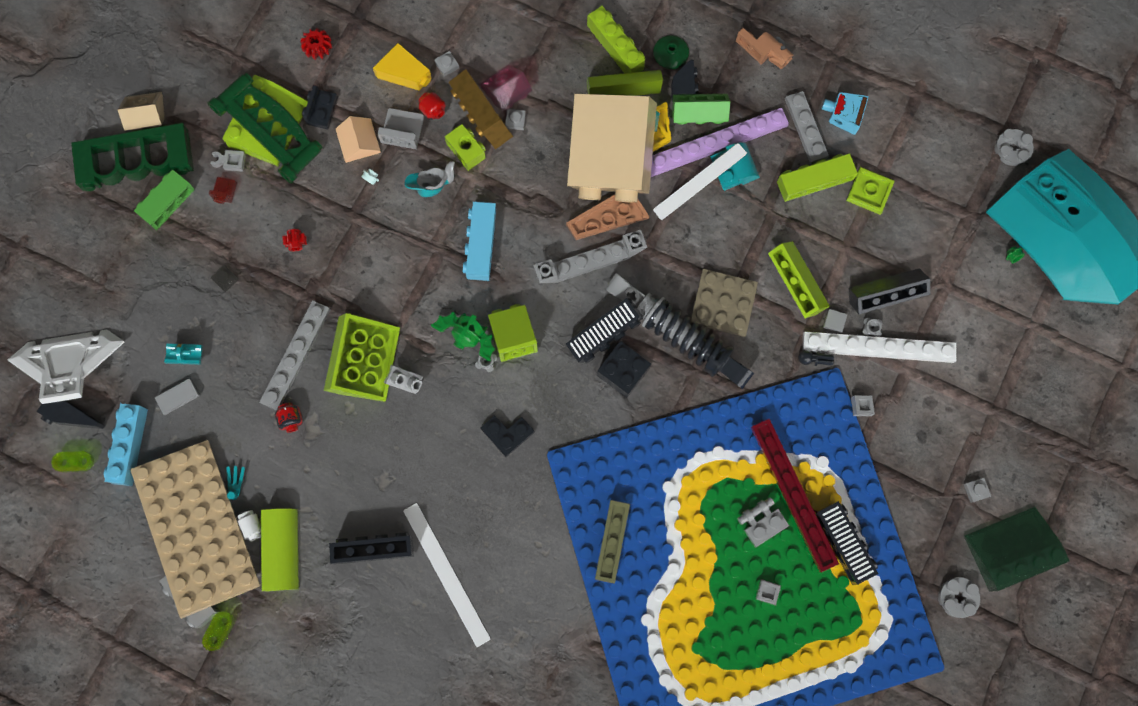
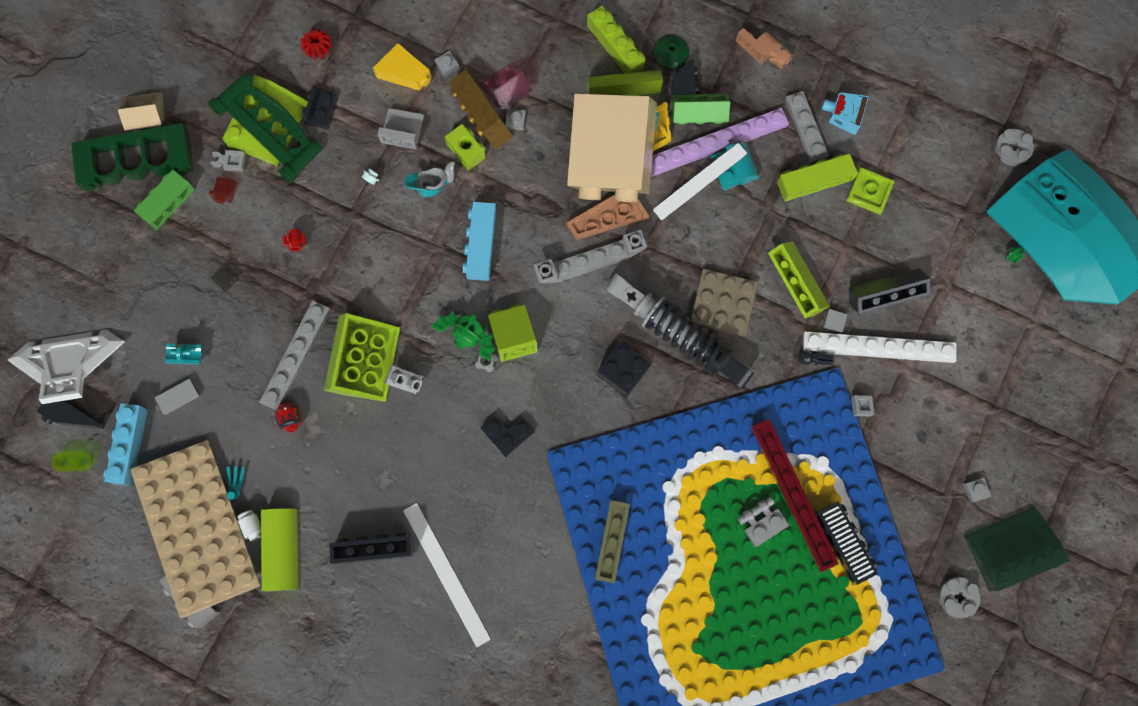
clear neon green plate [202,611,234,651] -> none
light nougat slope [336,116,381,163] -> none
red head [419,92,446,120] -> none
black brick [566,298,644,363] -> none
light grey tile [755,579,781,605] -> none
light grey plate [862,318,882,337] -> none

